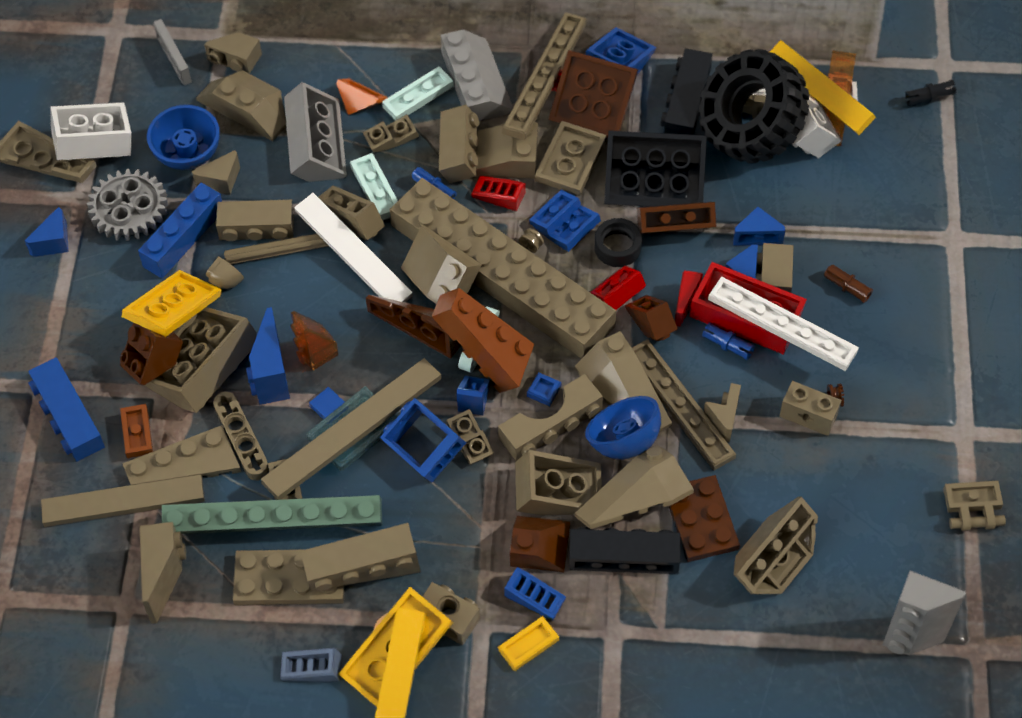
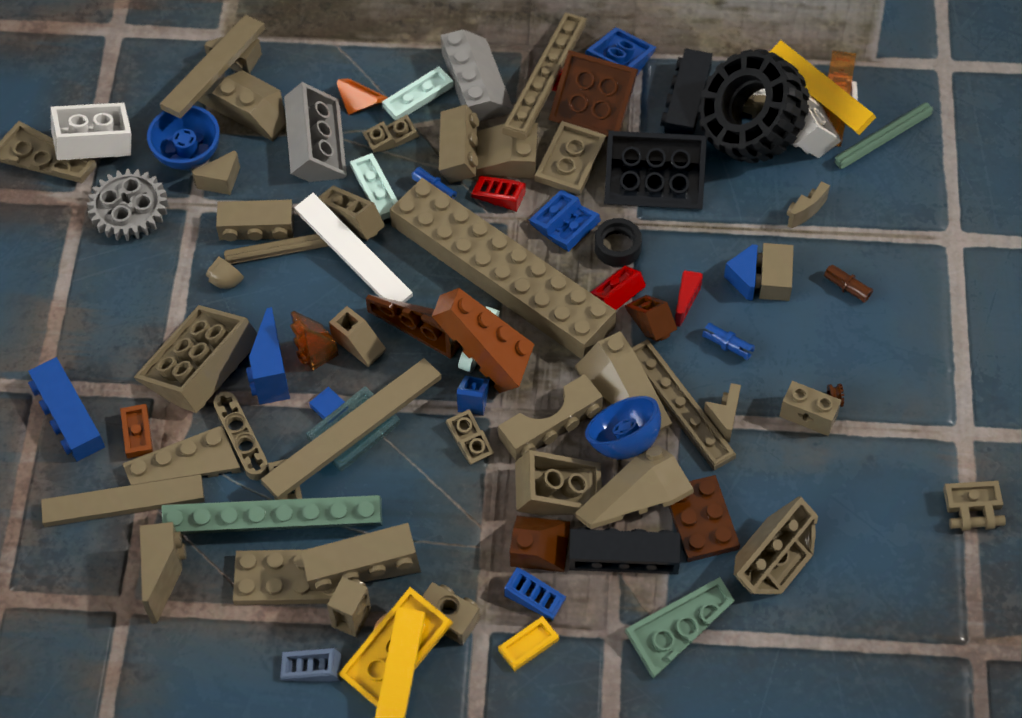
blue slope [25,207,69,257] -> none
reddish brown slope [120,322,183,385] -> none
yellow tile [122,270,222,337] -> none
blue brick [138,182,222,279] -> none
light grey tile [153,19,192,85] -> none
blue window [380,398,467,483] -> none
dark tan slope [401,225,482,304] -> none
dark tan bush [519,228,544,253] -> none
blue tile [527,372,562,407] -> none
reddish brown brick [636,202,717,233] -> none
red slope [690,262,807,355] -> none
white tile [708,277,859,371] -> none
blue slope [733,207,785,246] -> none
light grey slope [882,571,966,655] -> none
black pin [905,80,956,106] -> none
none -> dark tan tile [160,15,265,119]
none -> dark tan brick [327,577,372,638]
none -> dark tan slope [329,306,386,367]
none -> sand green wing [625,577,735,679]
none -> dark tan slope [787,181,830,228]
none -> sand green axle [834,102,933,169]

